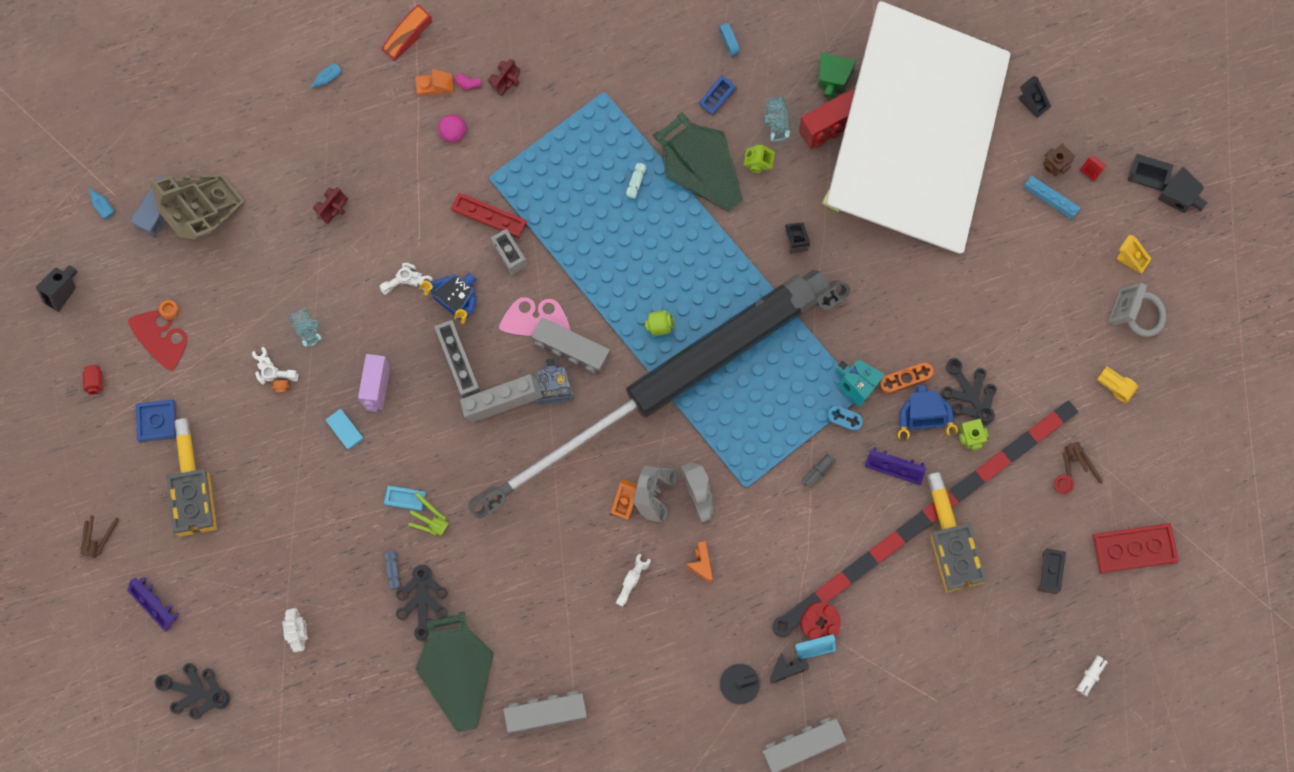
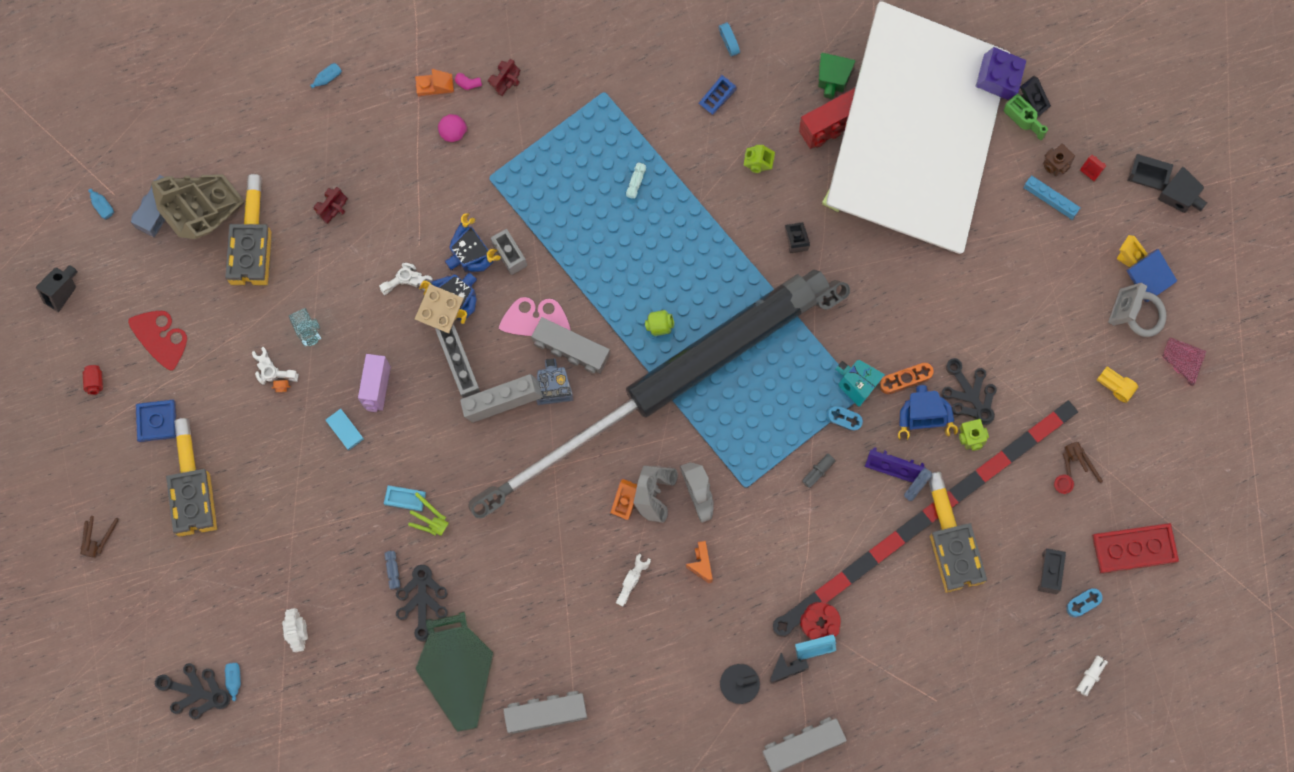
dark purple plate [127,577,179,632] -> none
orange tile [159,300,179,320] -> none
slope [382,4,432,61] -> none
red plate [451,193,527,239] -> none
clear green windscreen [653,112,743,212] -> none
clear light blue brick [764,97,790,142] -> none
none -> dark grey piece [225,174,272,285]
none -> dark azure piece [225,663,241,701]
none -> tan hinge [415,284,464,333]
none -> torso [445,213,501,272]
none -> sand blue axle [904,468,932,501]
none -> dark purple brick [976,47,1027,100]
none -> bright green piece [1003,94,1048,140]
none -> dark azure beam [1066,588,1102,618]
none -> blue tile [1126,249,1177,302]
none -> clear pink wing [1162,337,1206,386]

